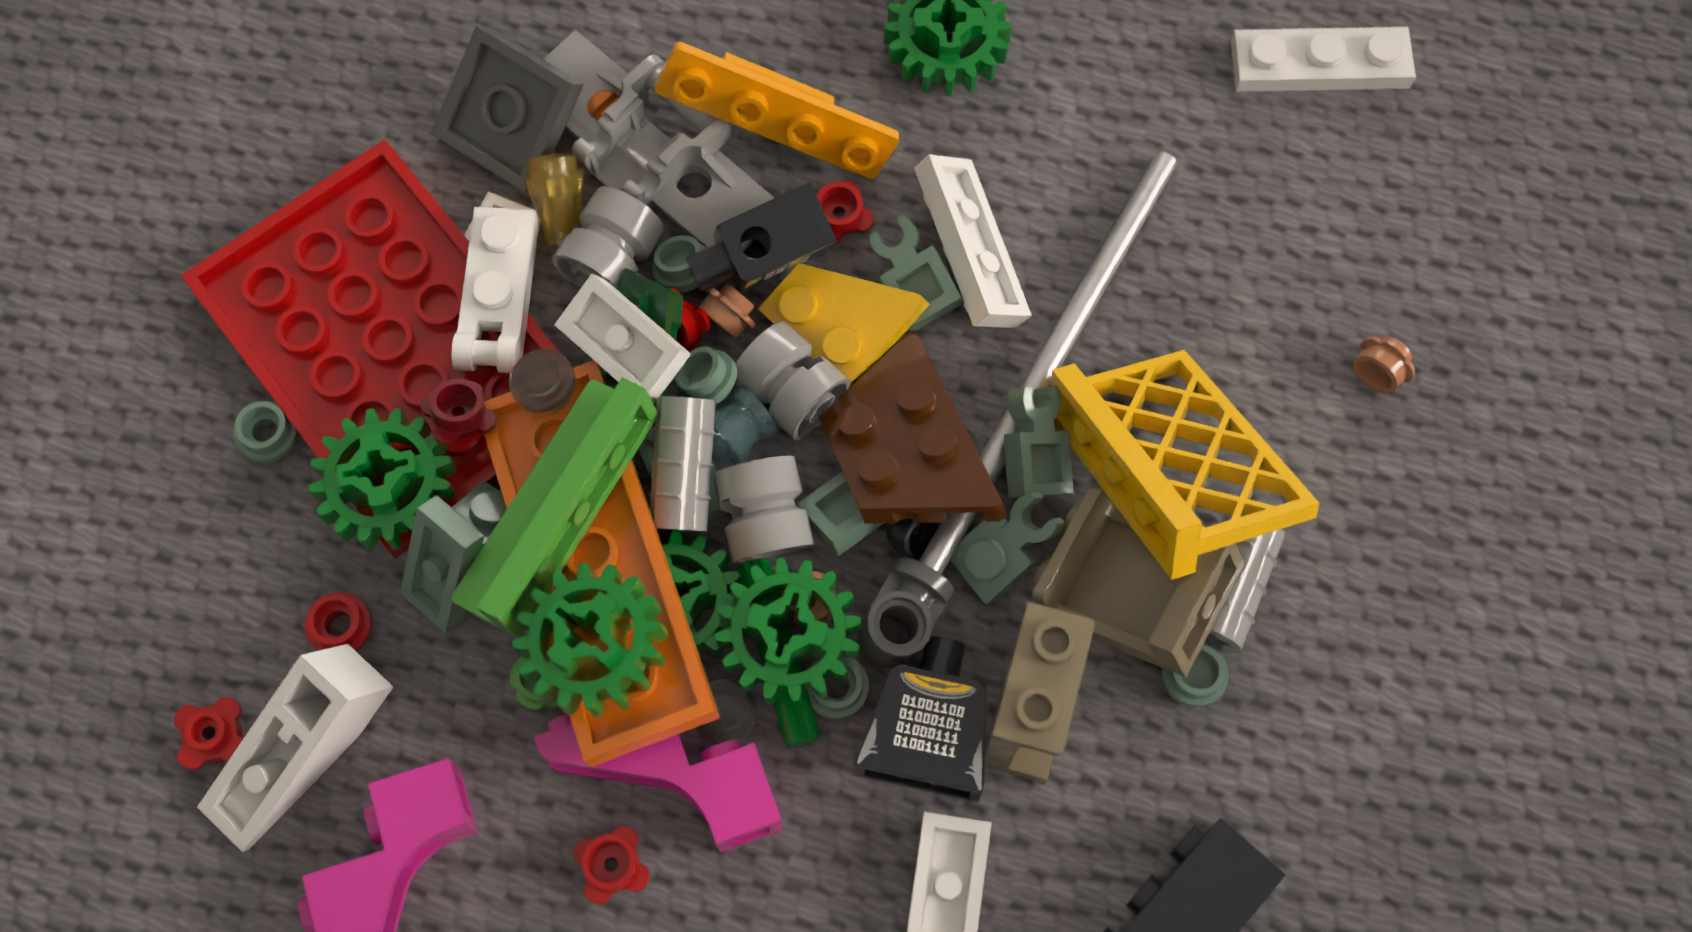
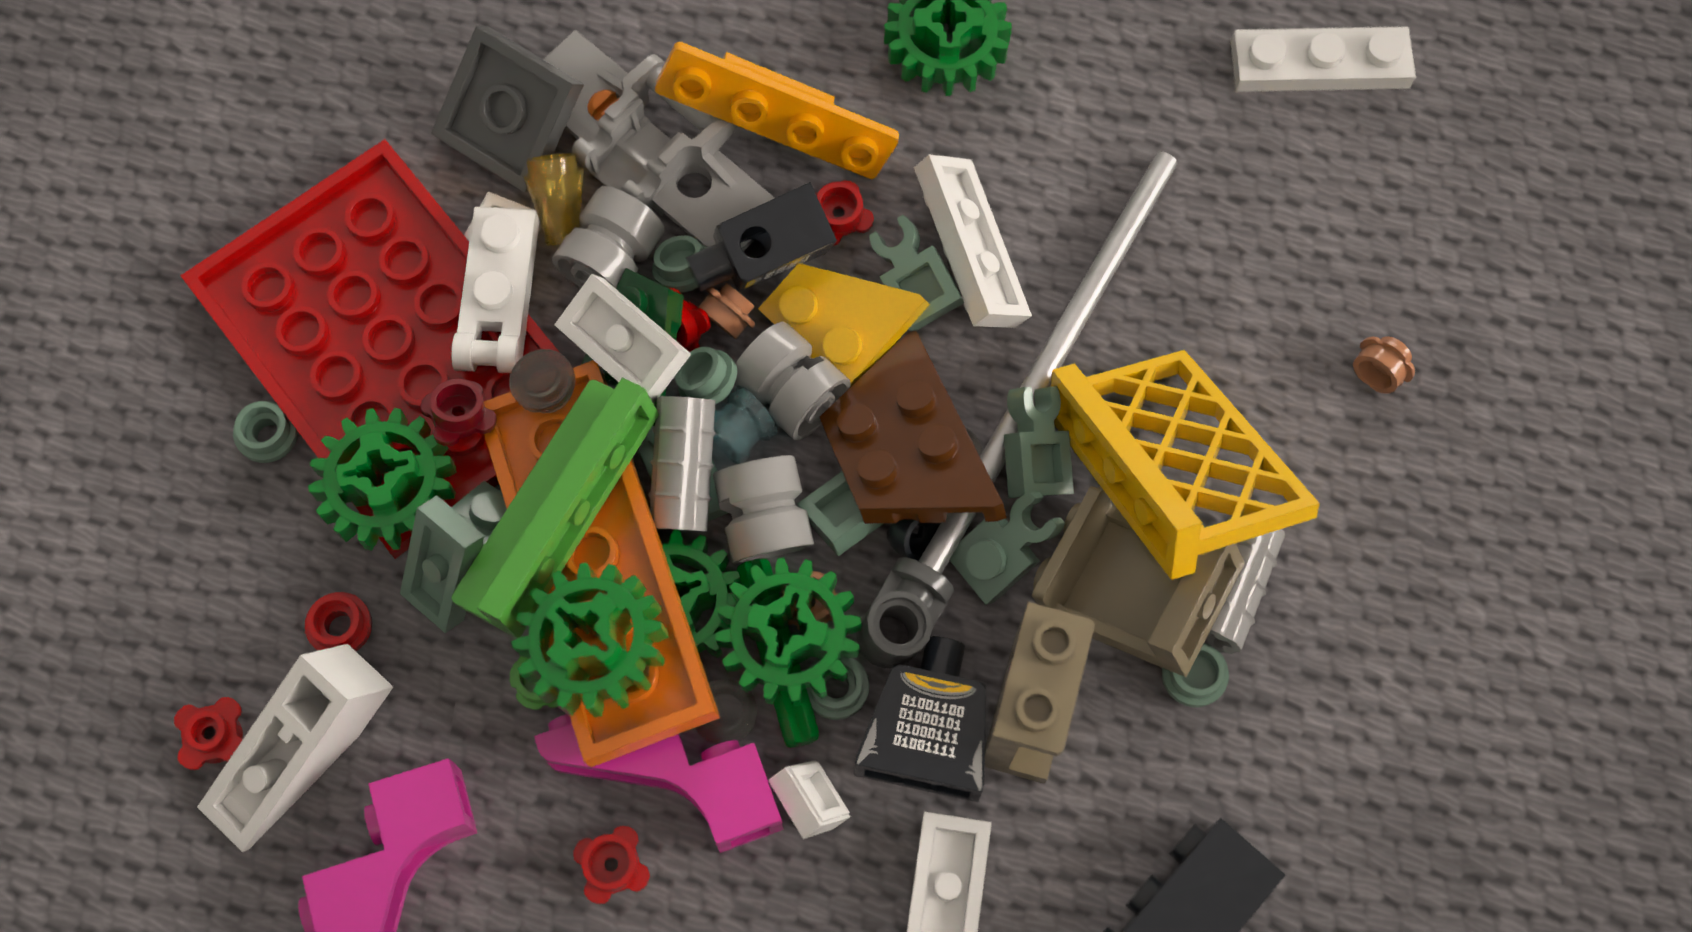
none -> white tile [768,760,850,839]

